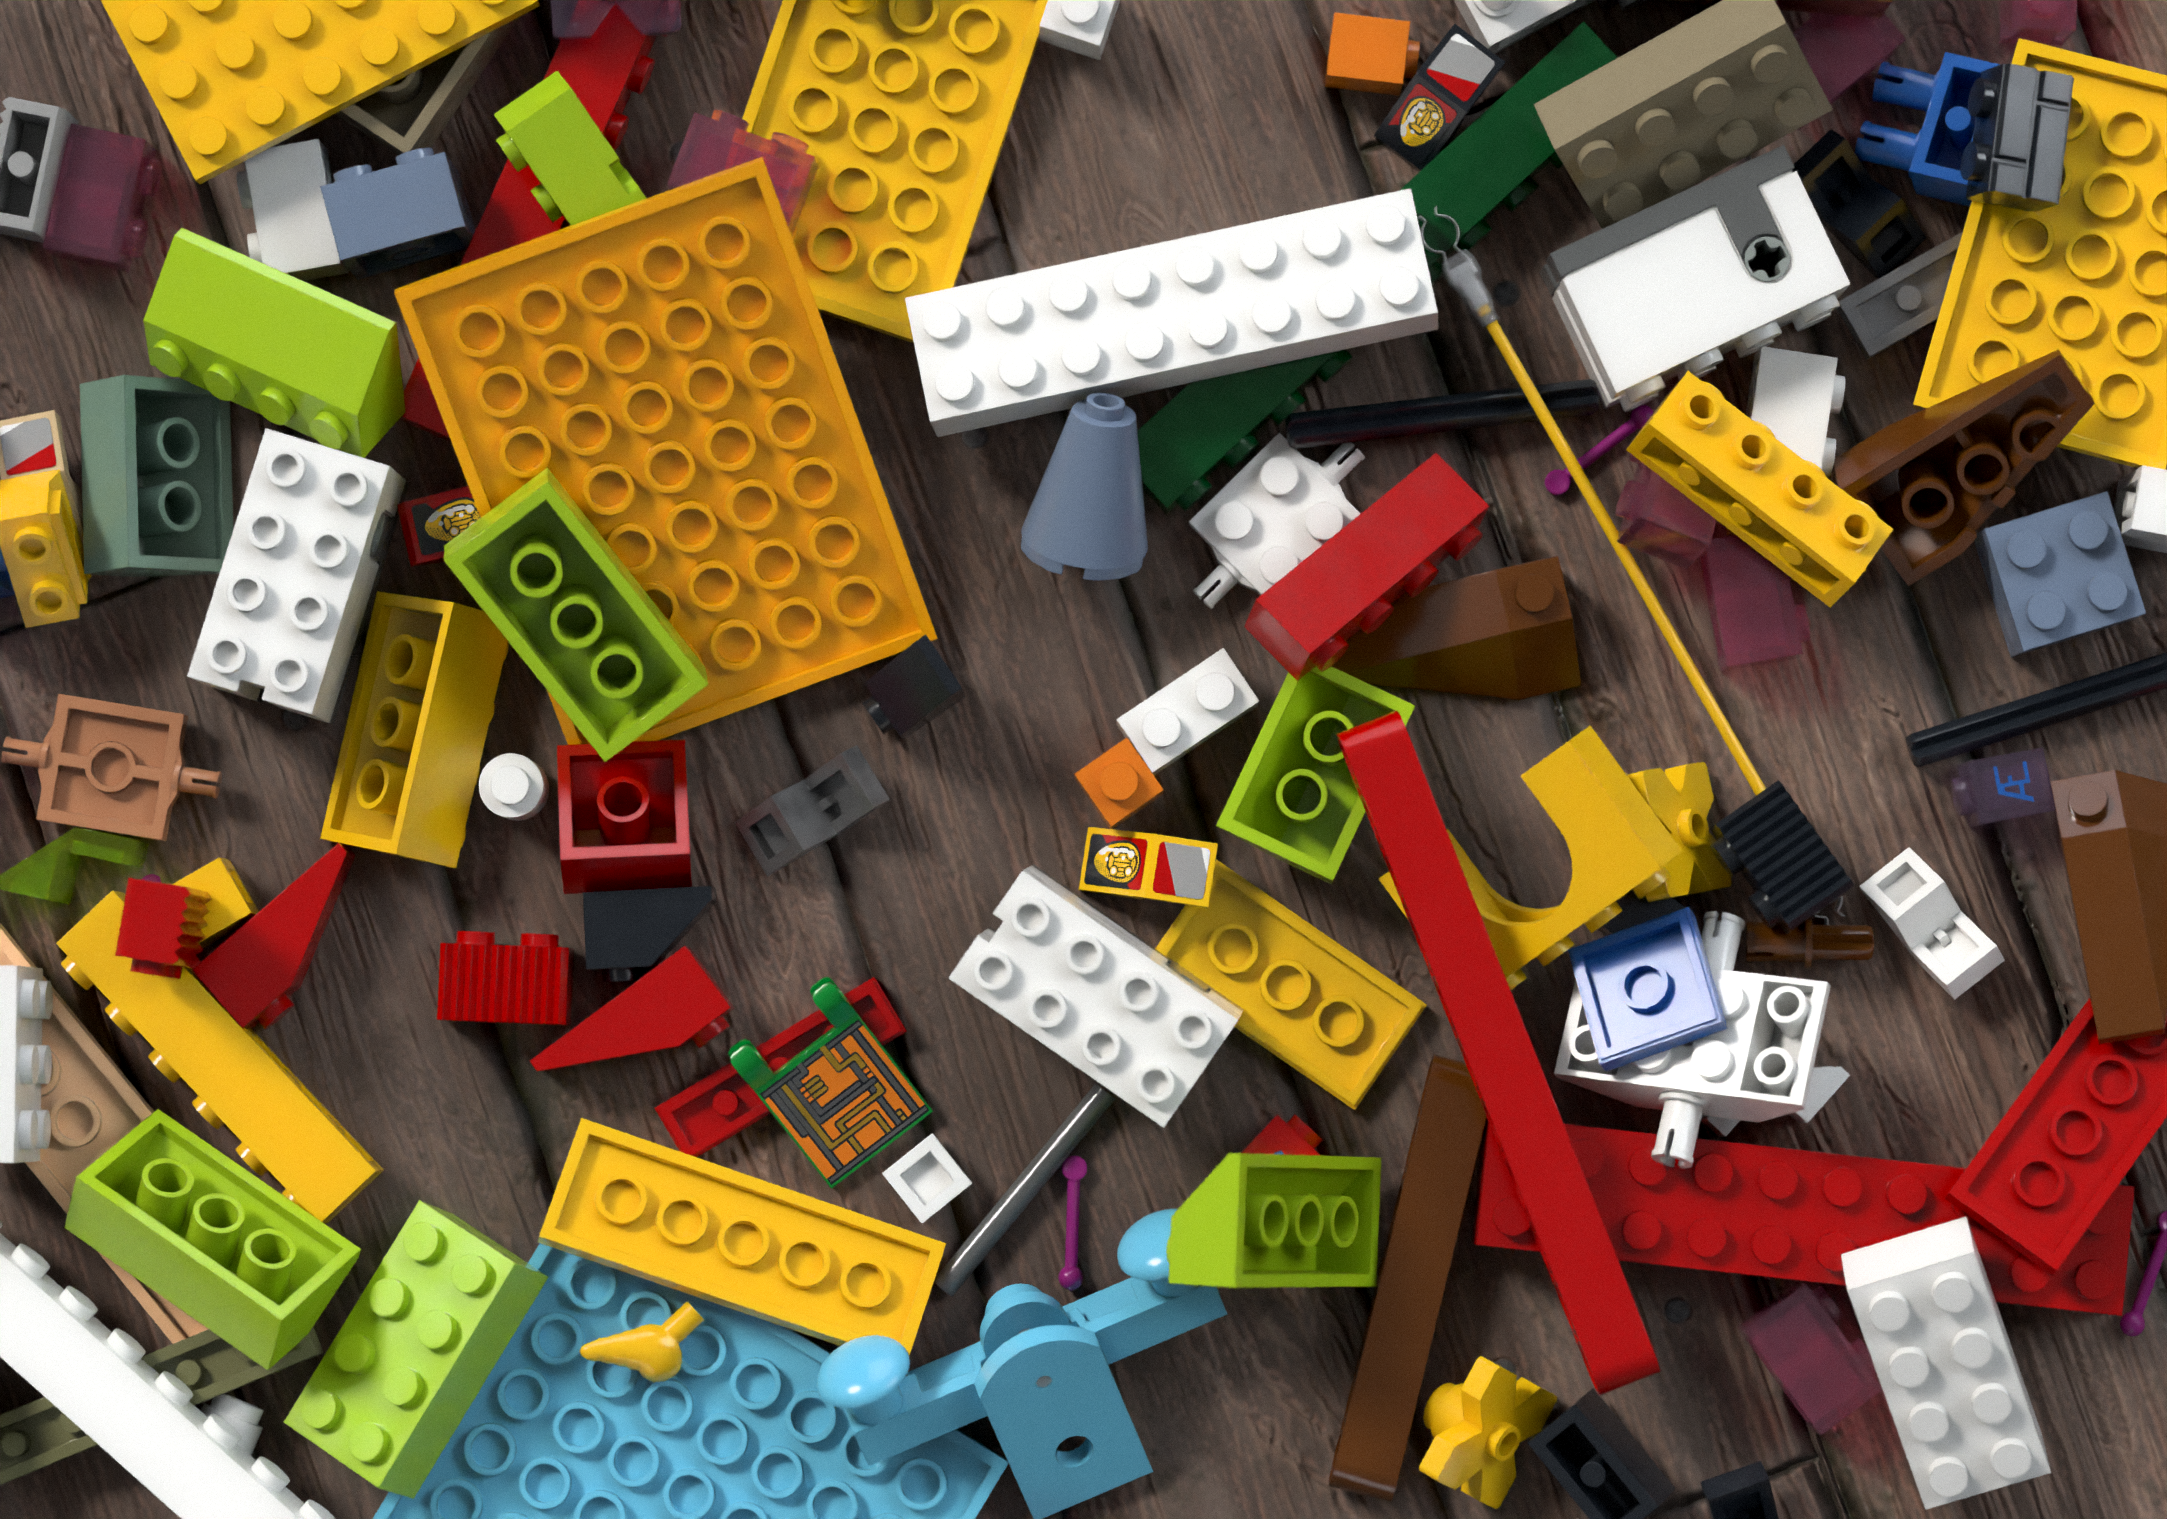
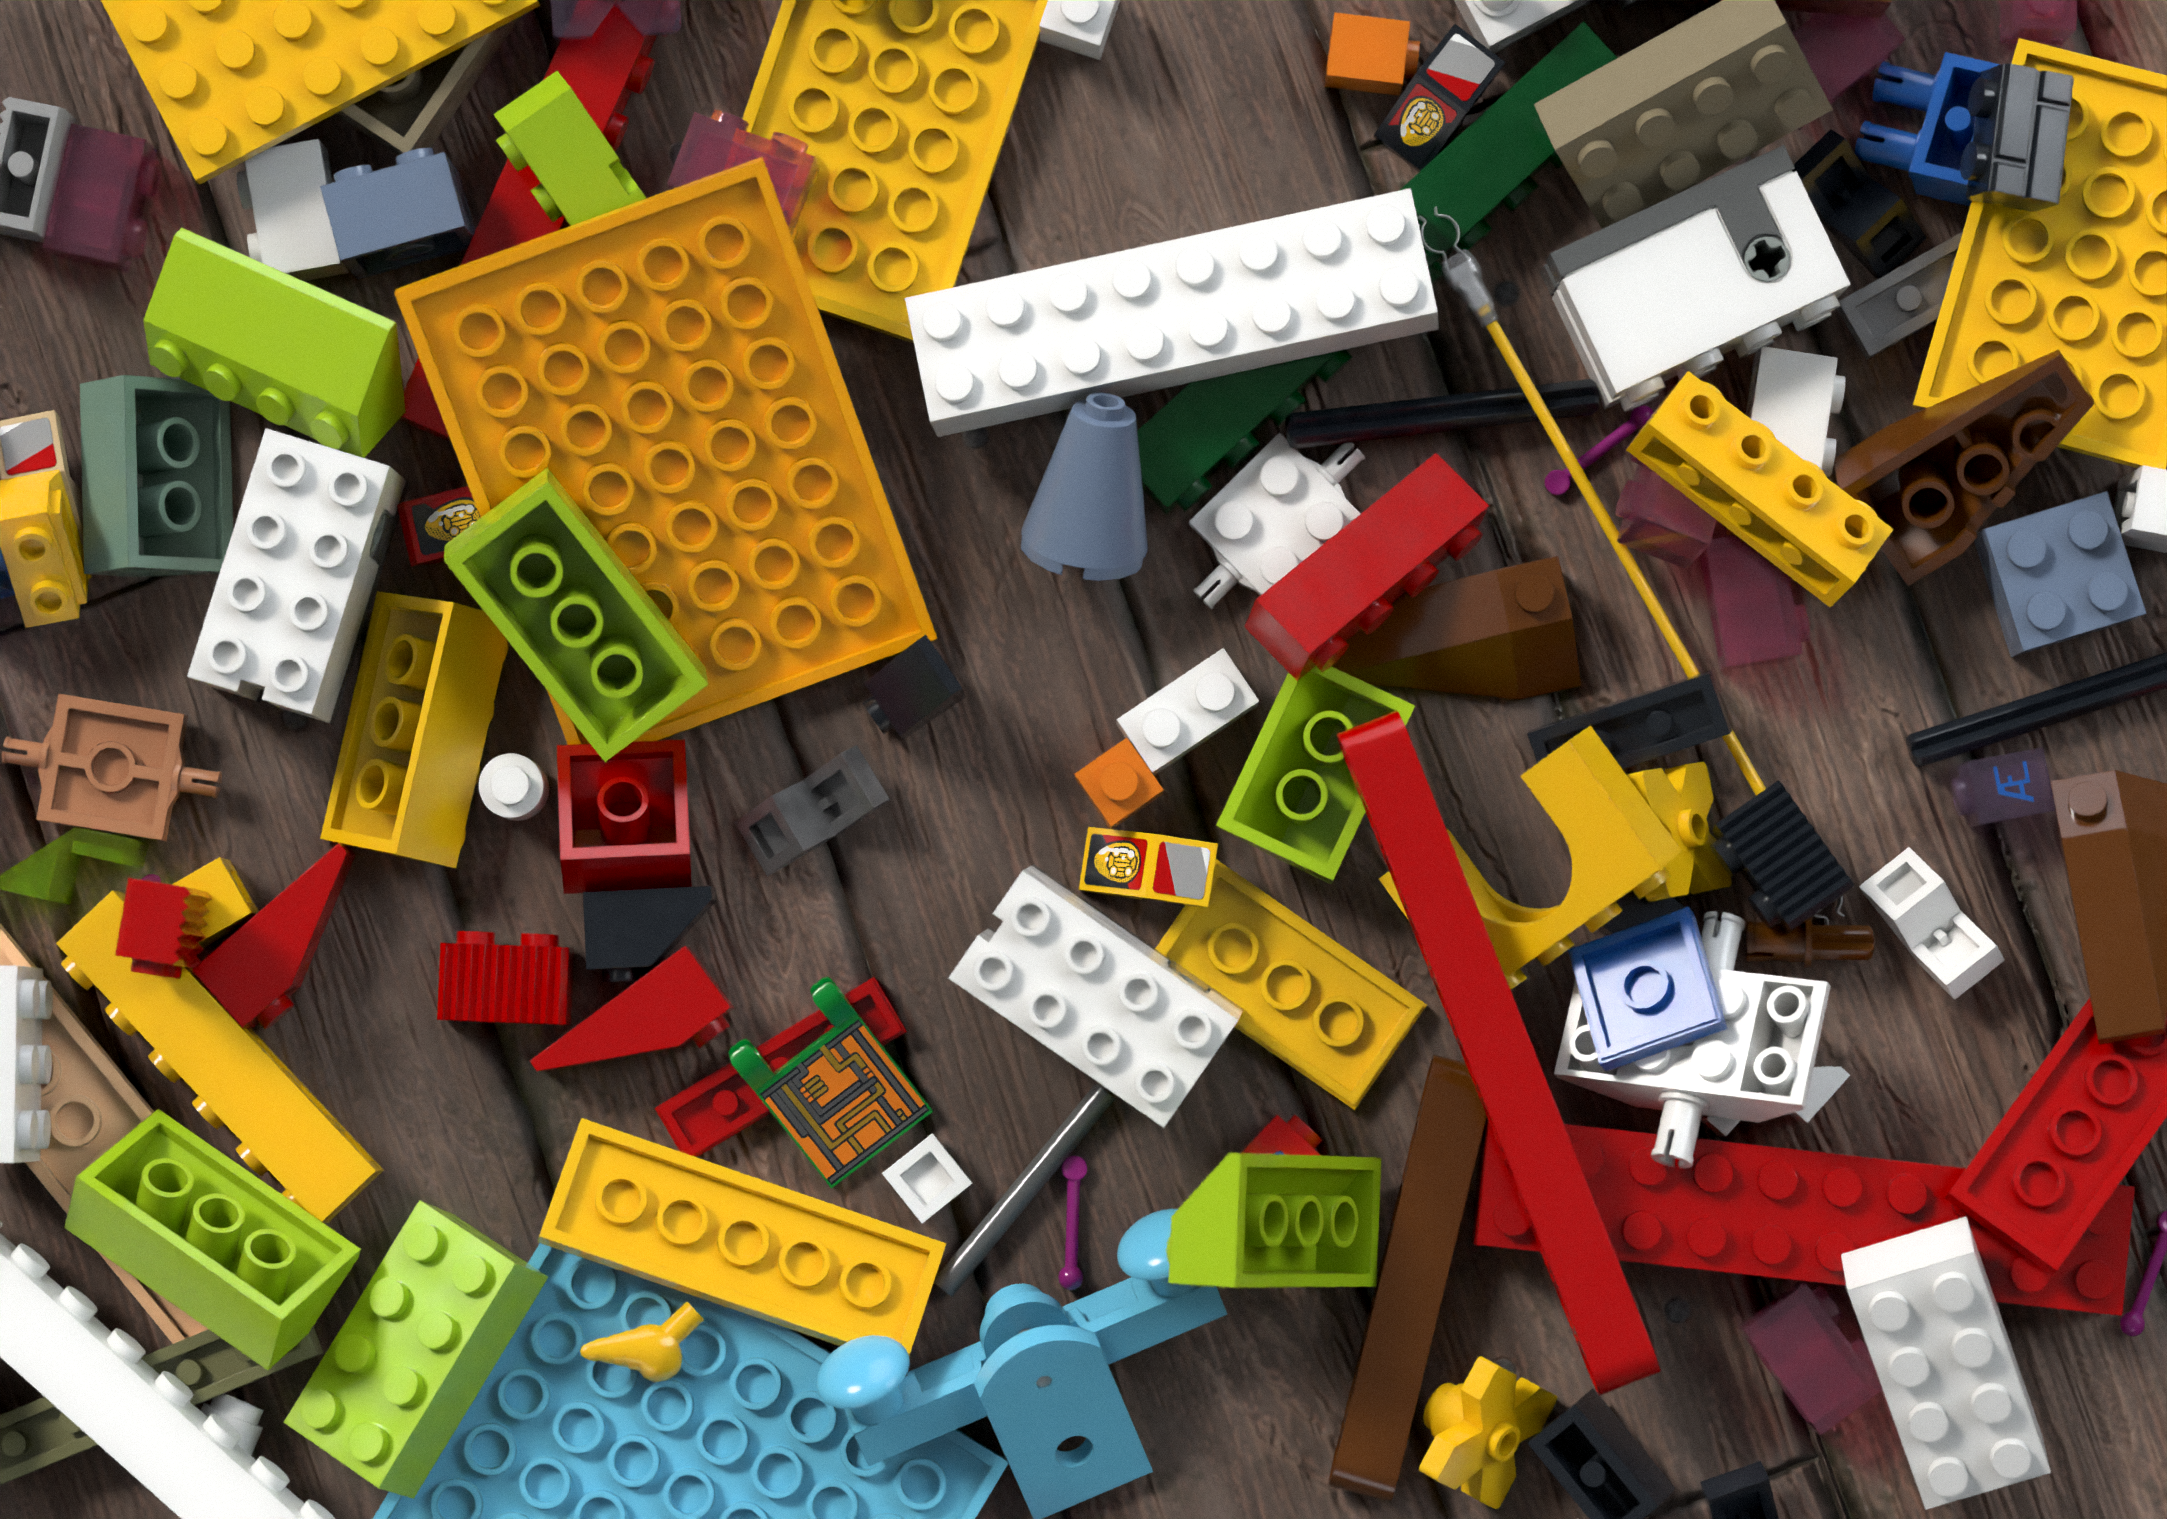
none -> black plate [1527,670,1732,769]

